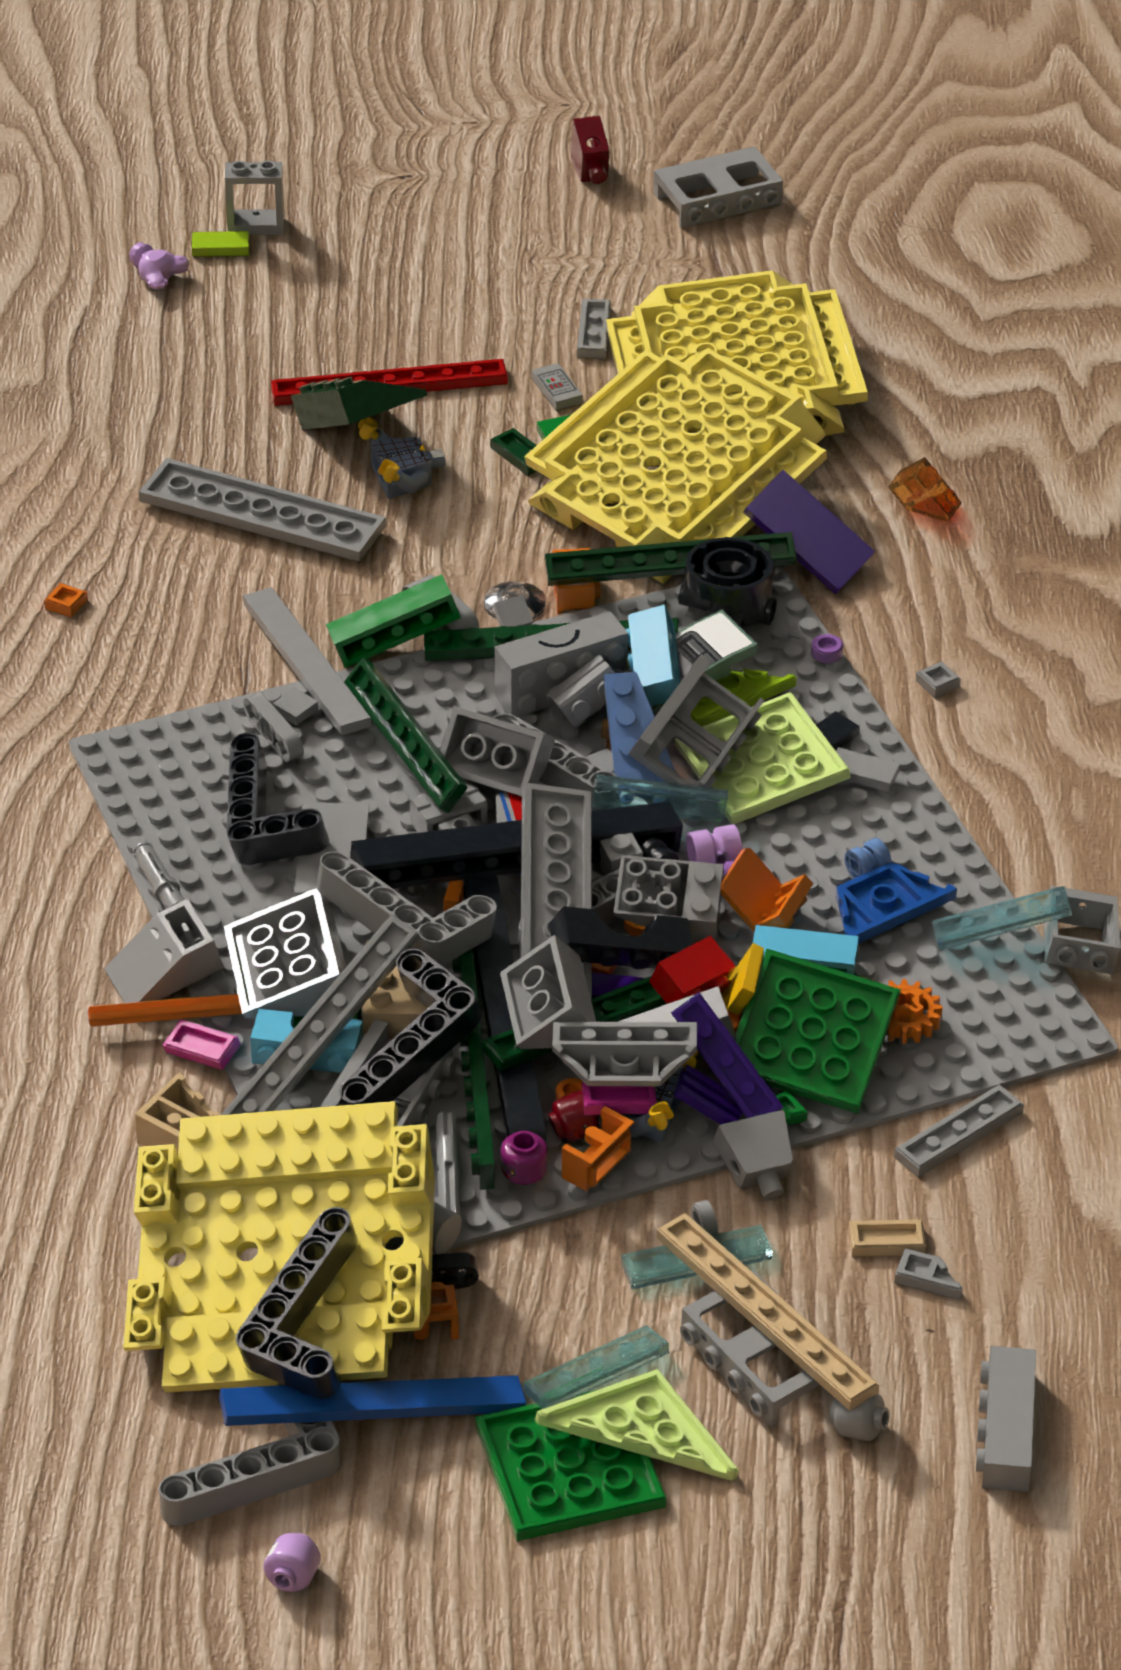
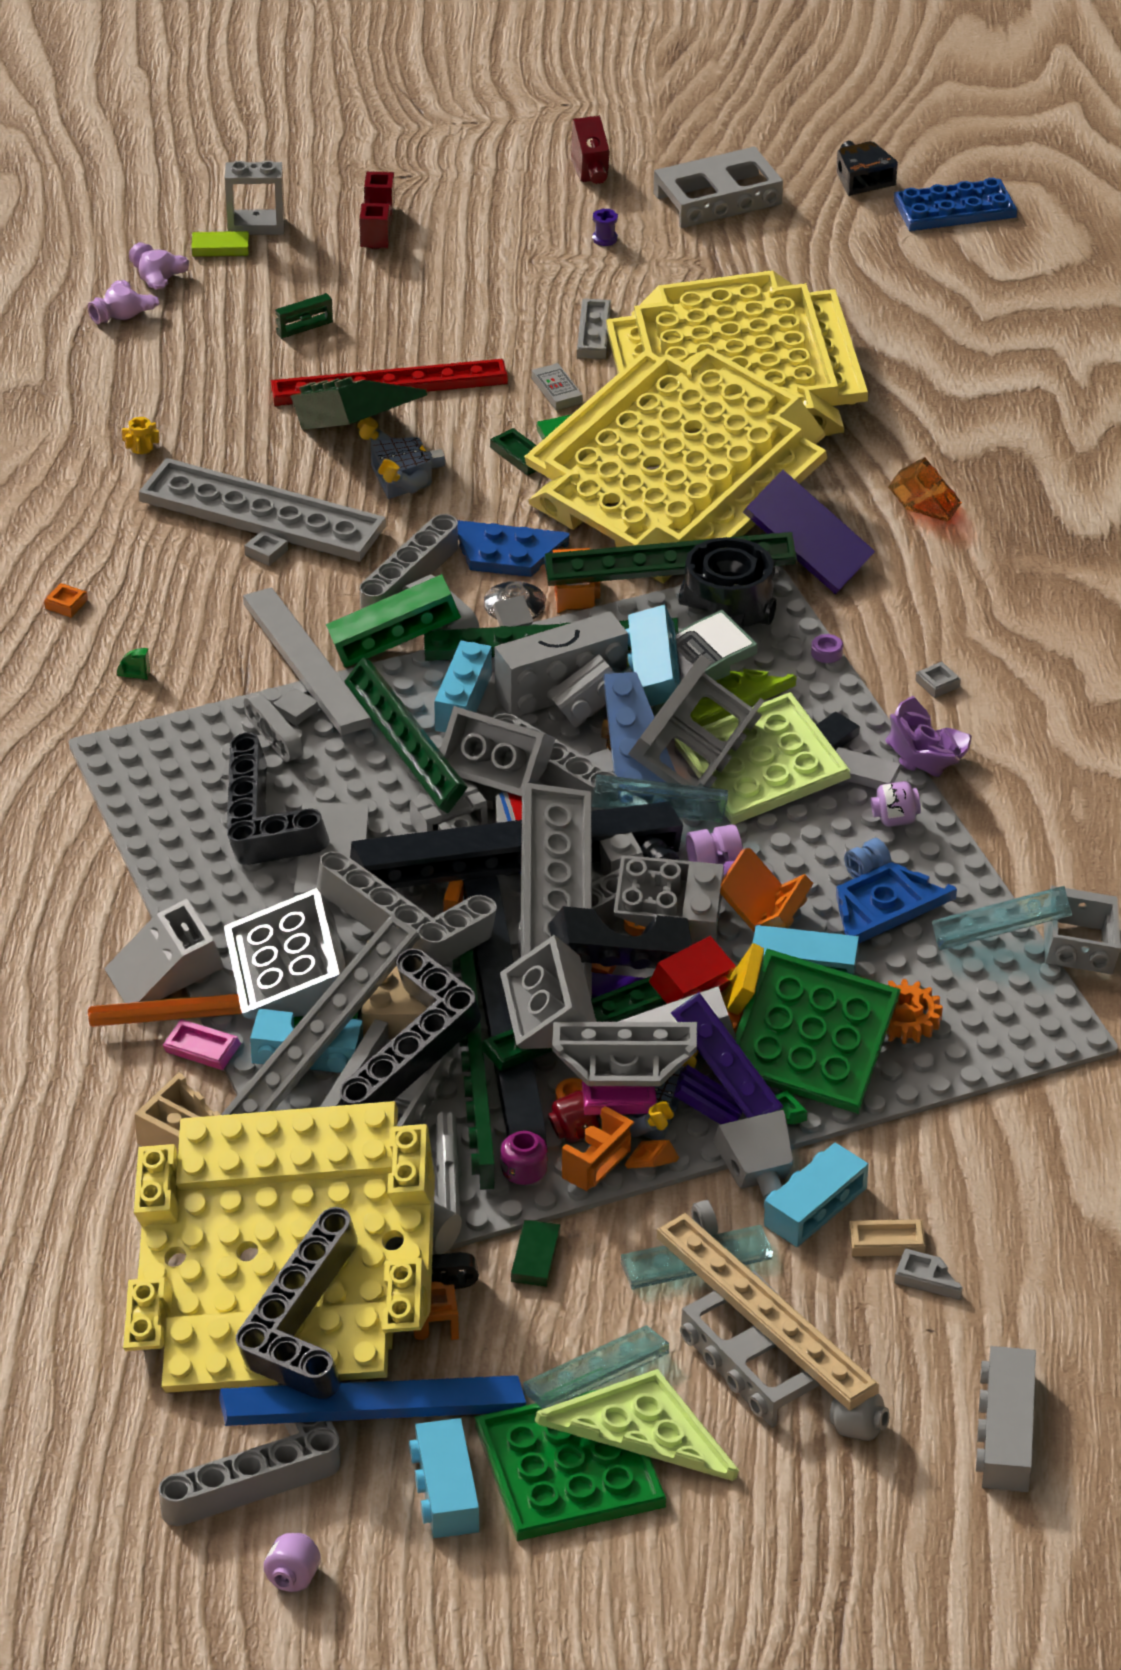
light grey pin [132,842,184,909] -> none
light grey tile [894,1084,1024,1178] -> none
none -> lavender animal [88,280,159,324]
none -> green tile [117,648,150,680]
none -> yellow gear [122,417,160,454]
none -> light grey tile [244,530,288,566]
none -> dark green tile [275,293,333,339]
none -> dark red arch [359,171,395,249]
none -> light grey beam [360,514,458,609]
none -> medium azure brick [409,1418,479,1539]
none -> medium azure brick [434,641,492,732]
none -> blue wing [458,520,570,577]
none -> dark green tile [511,1220,560,1287]
none -> dark purple bush [592,208,618,246]
none -> orange slope [625,1140,679,1169]
none -> medium azure brick [764,1142,869,1247]
none -> black torso [836,141,898,196]
none -> lavender head [871,781,921,827]
none -> medium lavender brick [885,696,972,777]
none -> blue tile [894,178,1017,231]

